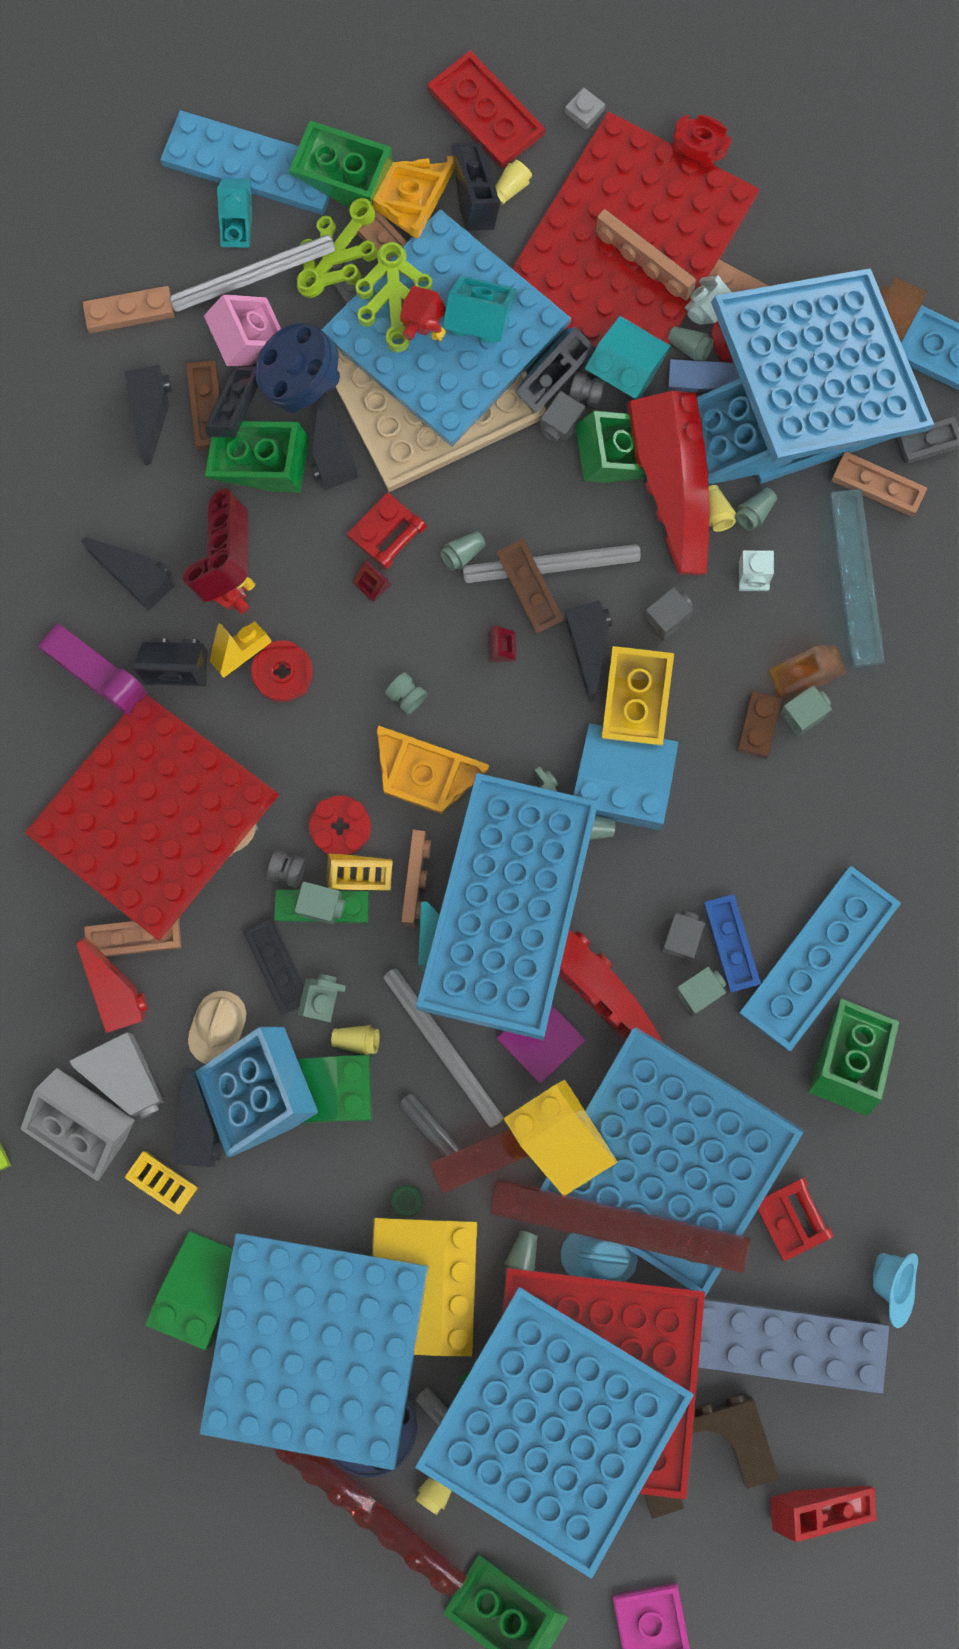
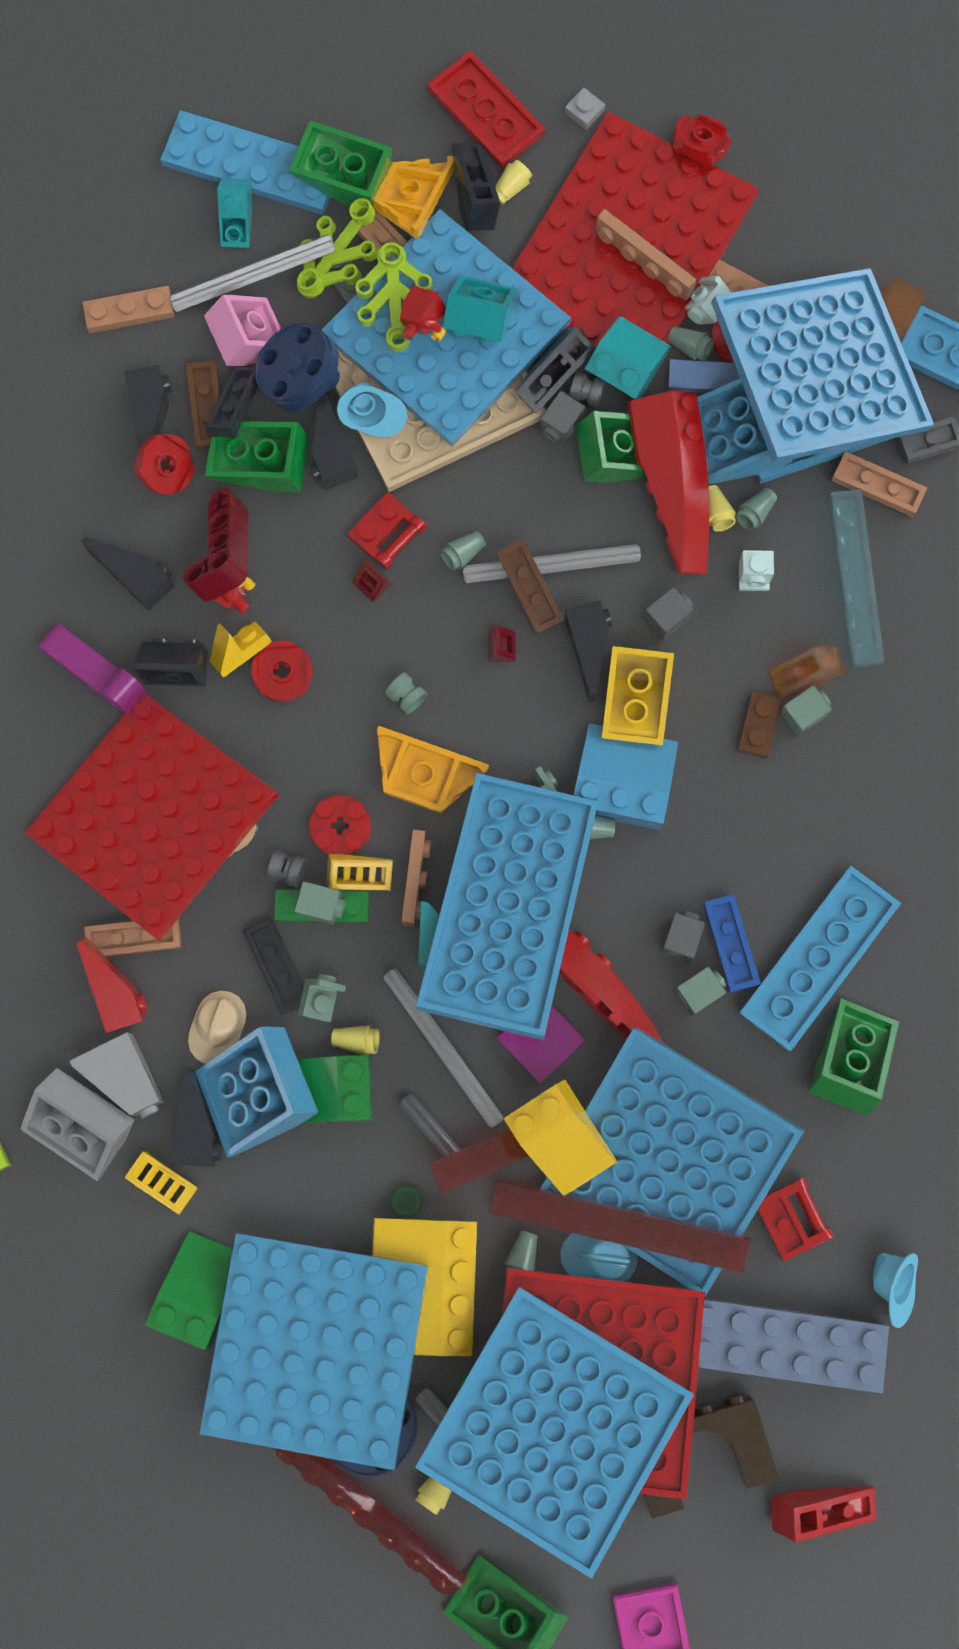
none -> red plate [134,434,194,495]
none -> medium azure piece [337,383,407,438]

